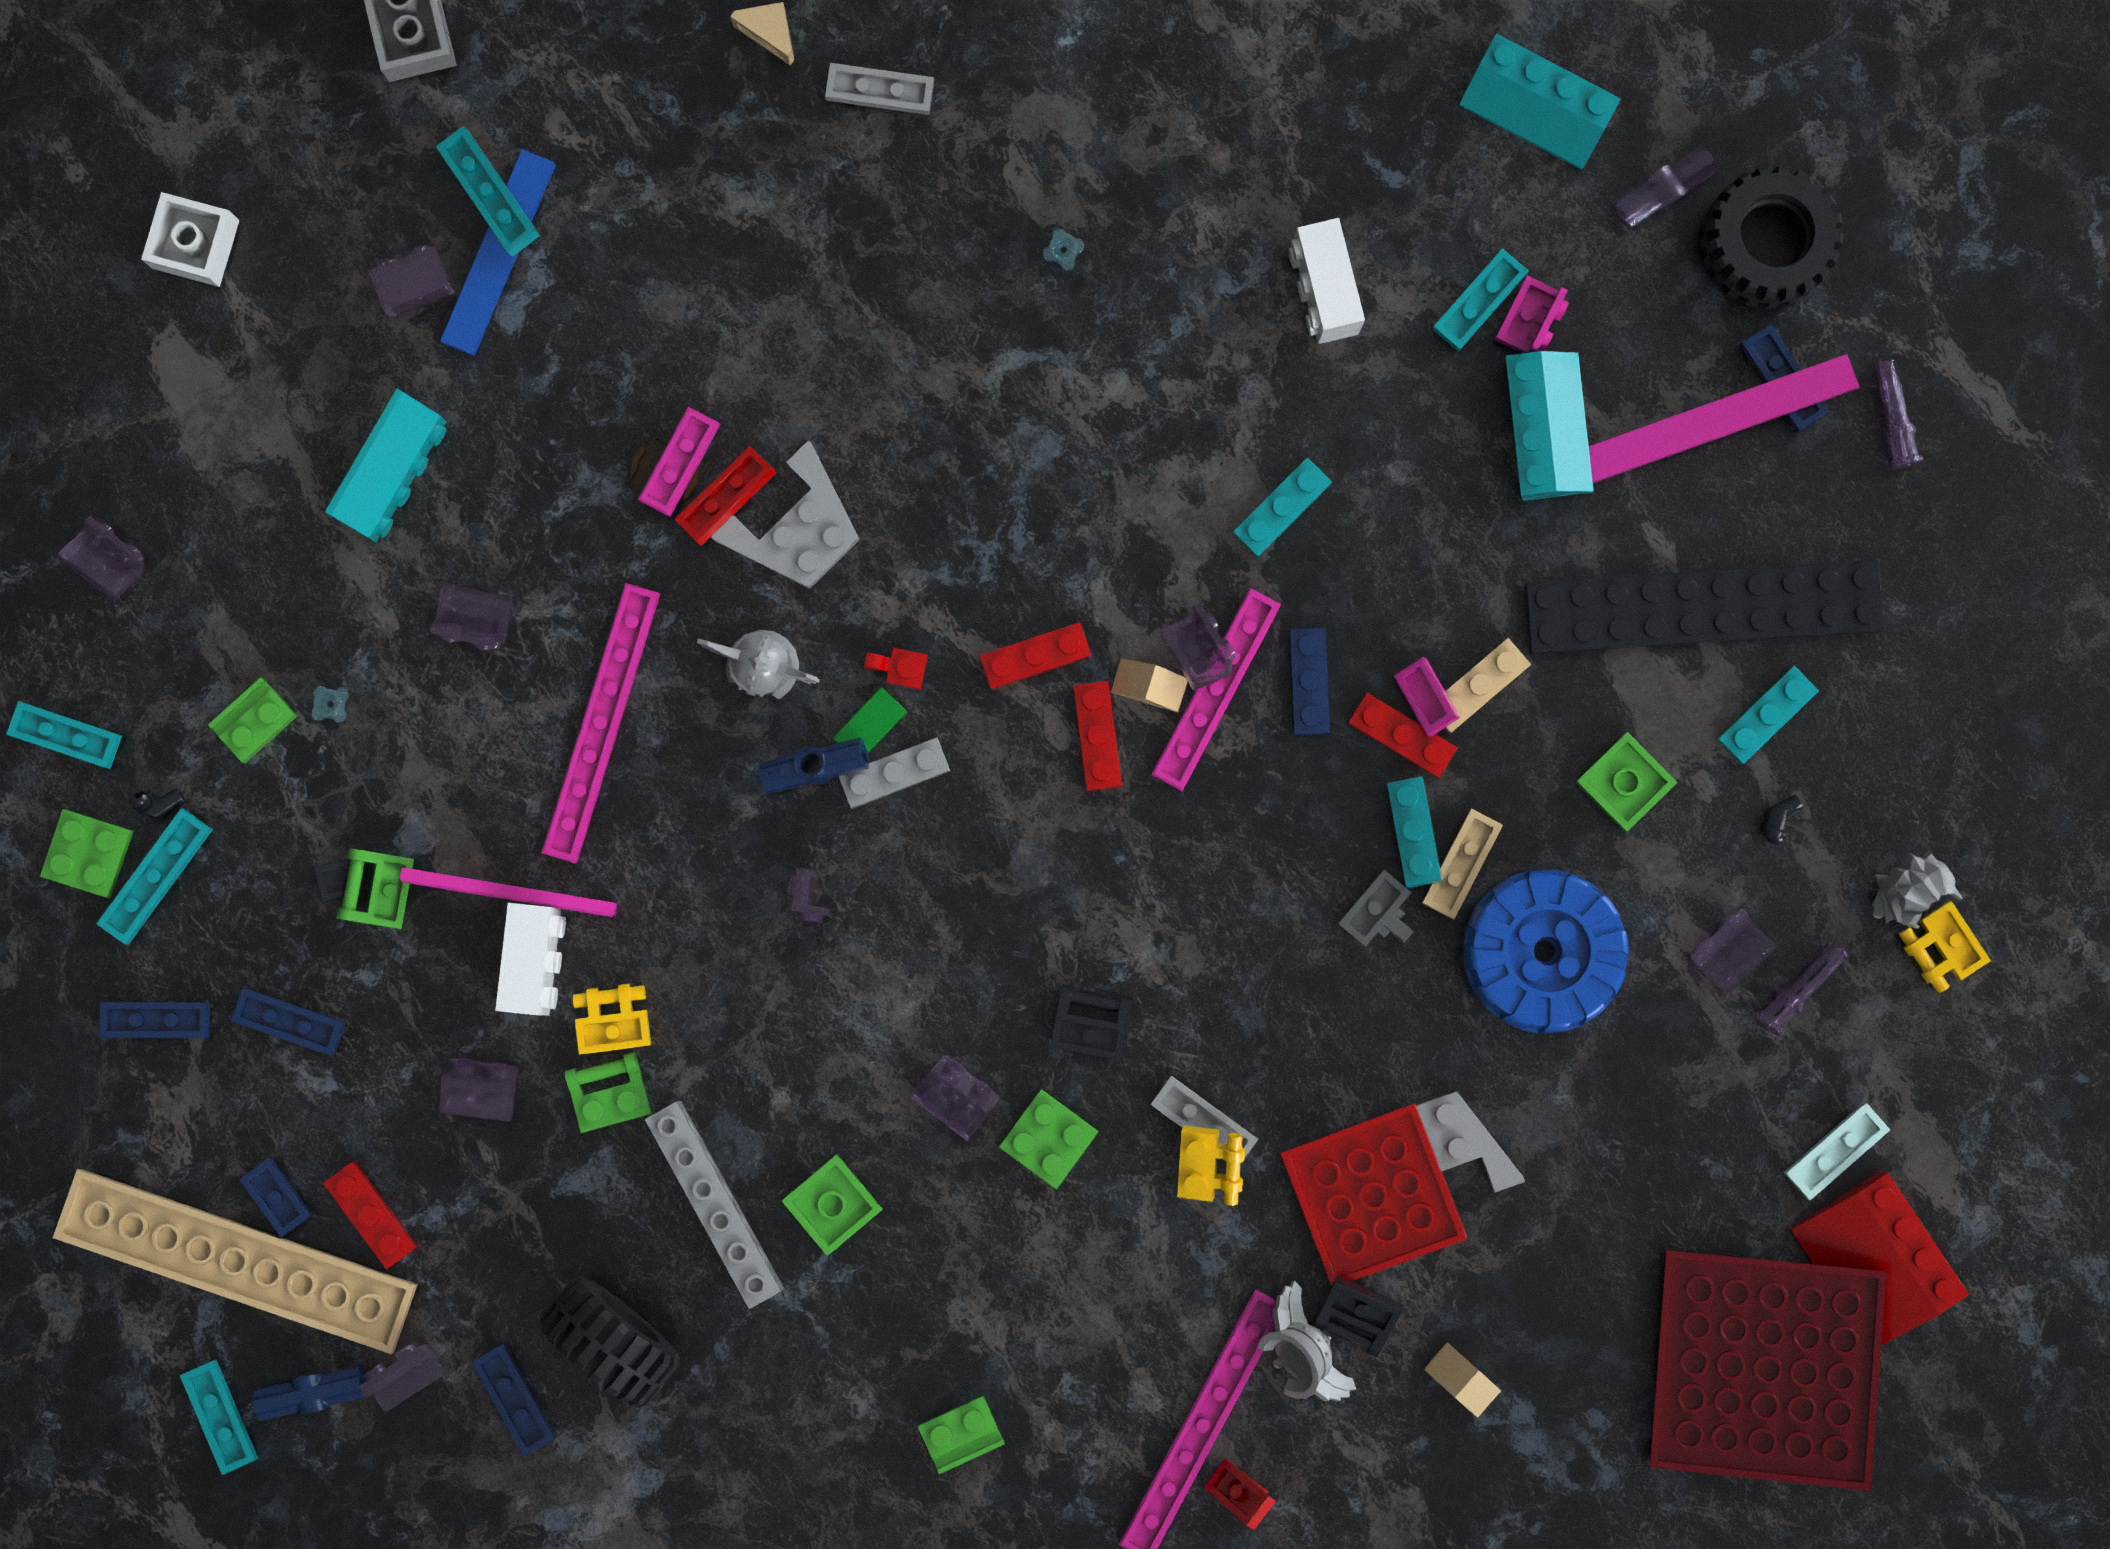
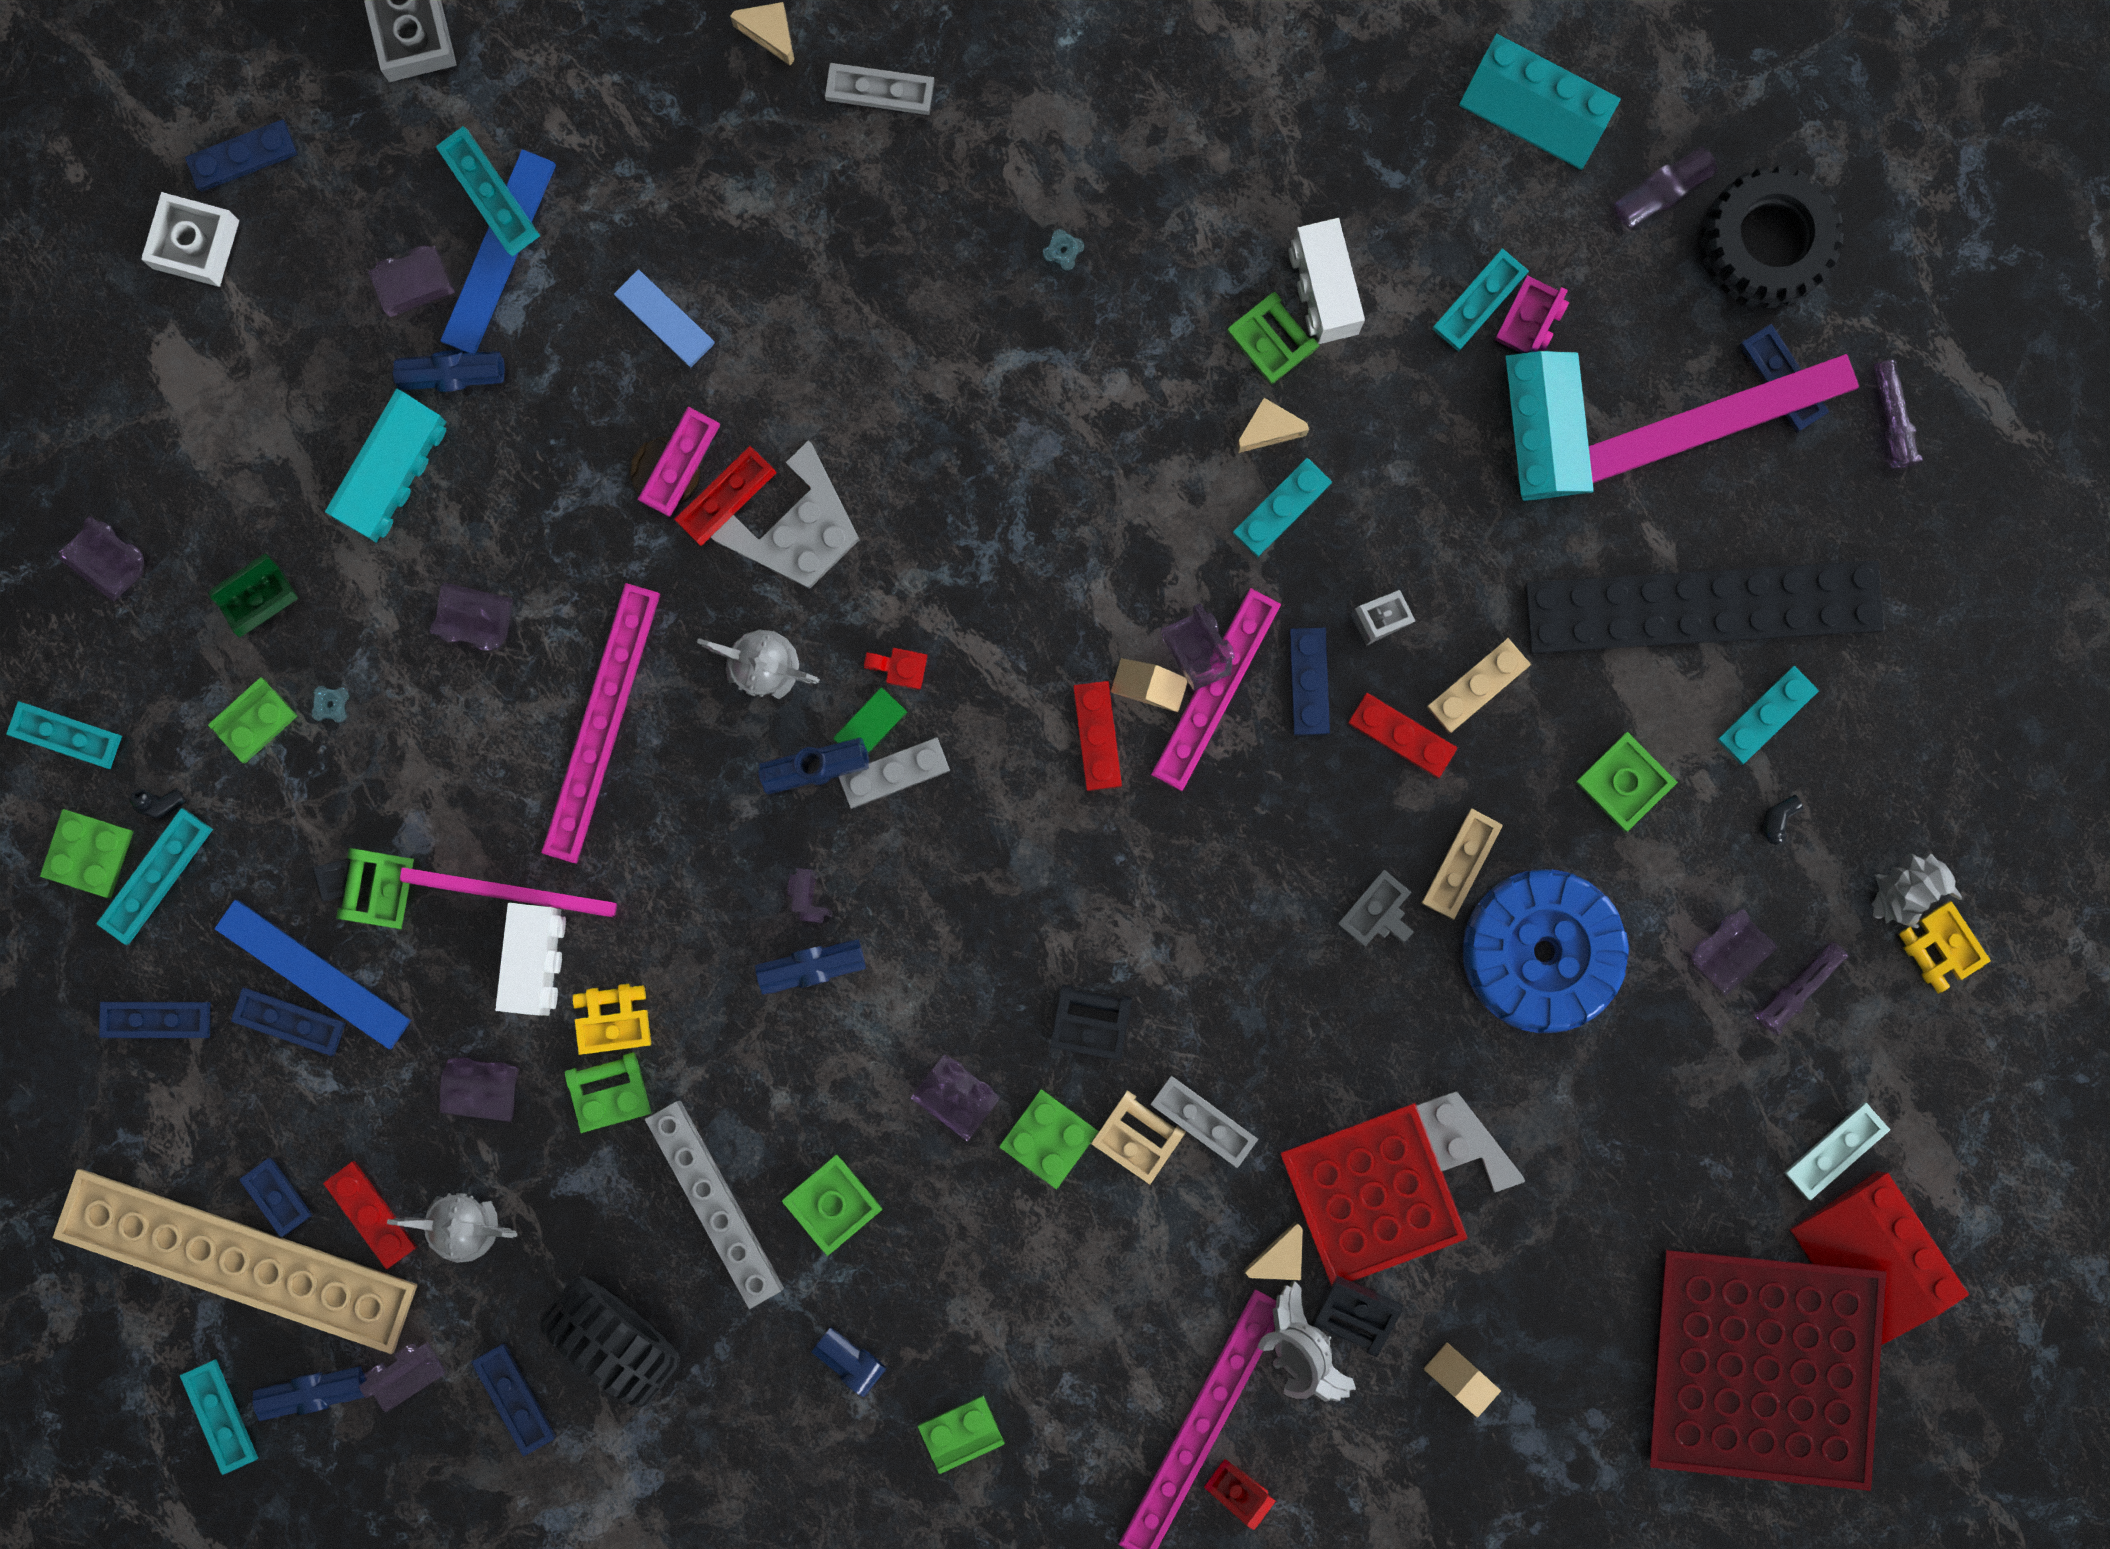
red plate [980,622,1091,690] -> none
yellow plate [1177,1125,1245,1206] -> none
teal plate [1387,776,1443,888] -> none
dark pink tile [1394,657,1460,737] -> none
none -> dark blue plate [185,119,298,192]
none -> dark green bracket [208,554,298,638]
none -> blue tile [215,900,412,1049]
none -> light grey helmet [387,1193,517,1263]
none -> dark blue piece [393,350,505,392]
none -> medium blue tile [614,269,715,368]
none -> dark blue piece [755,939,866,995]
none -> dark blue piece [811,1327,887,1397]
none -> tan plate [1091,1090,1186,1184]
none -> bright green plate [1227,292,1320,385]
none -> tan slope [1237,398,1309,453]
none -> tan slope [1243,1222,1303,1280]
none -> light grey slope [1351,590,1415,646]

